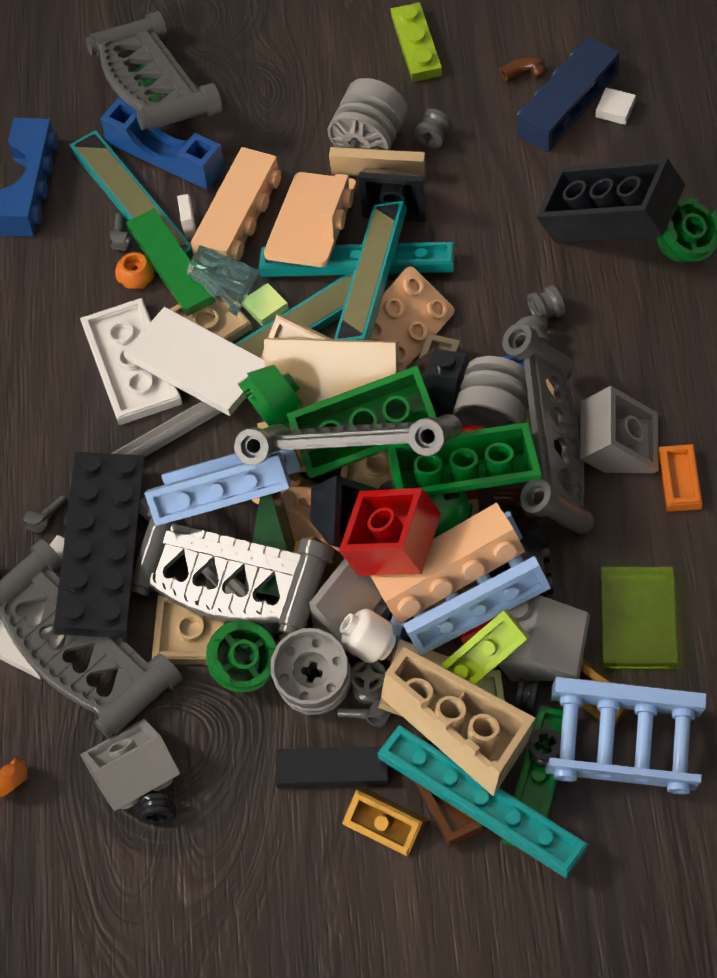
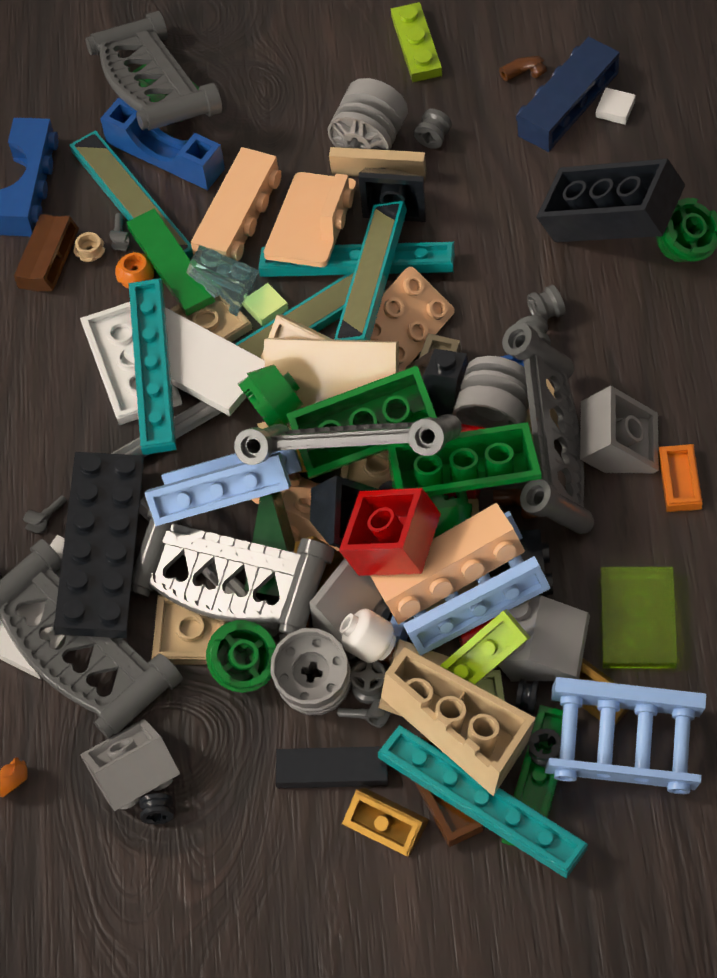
white tile [177,194,196,240] -> none
none -> reddish brown piece [14,214,79,292]
none -> tan plate [74,232,105,262]
none -> teal tile [129,278,177,455]

